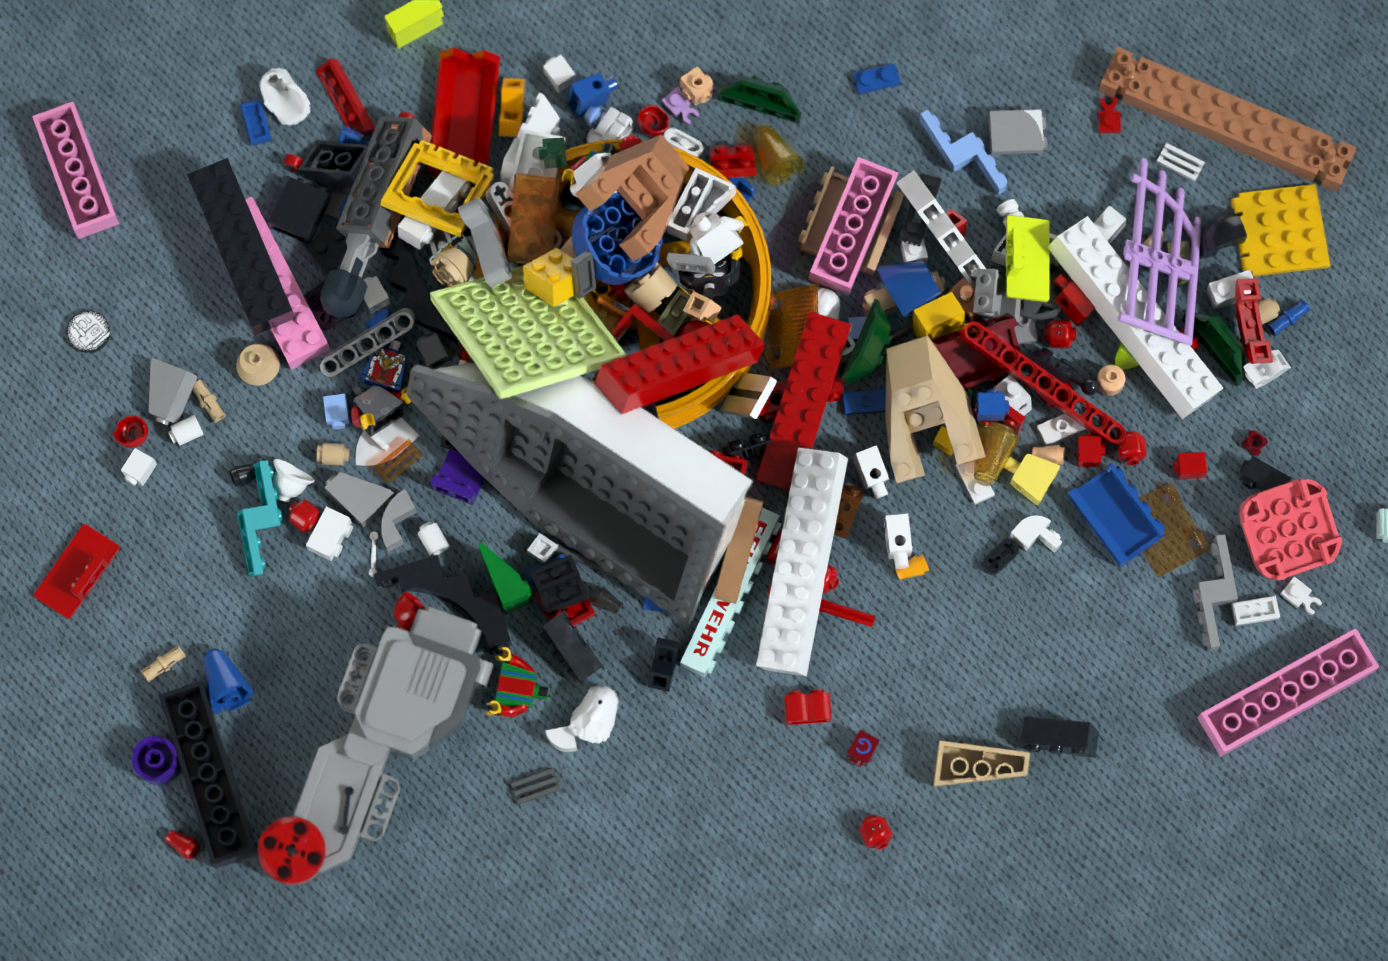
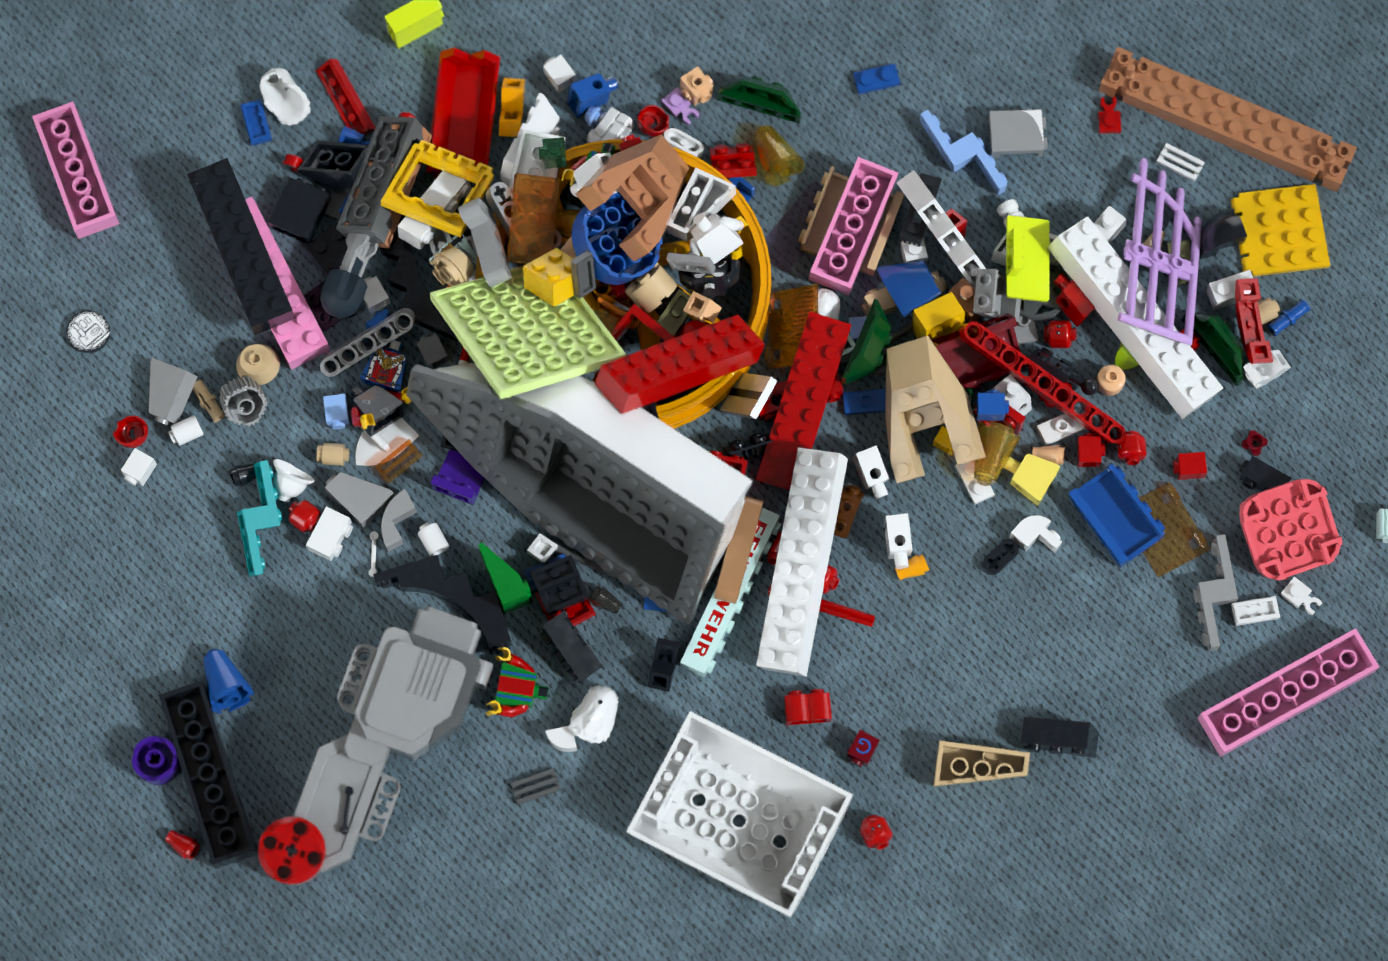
red bracket [33,524,120,619] -> none
tan pin [141,645,186,683] -> none
red cylinder [394,592,425,632] -> none
none -> light grey brick [219,376,268,427]
none -> white slope [626,711,853,917]

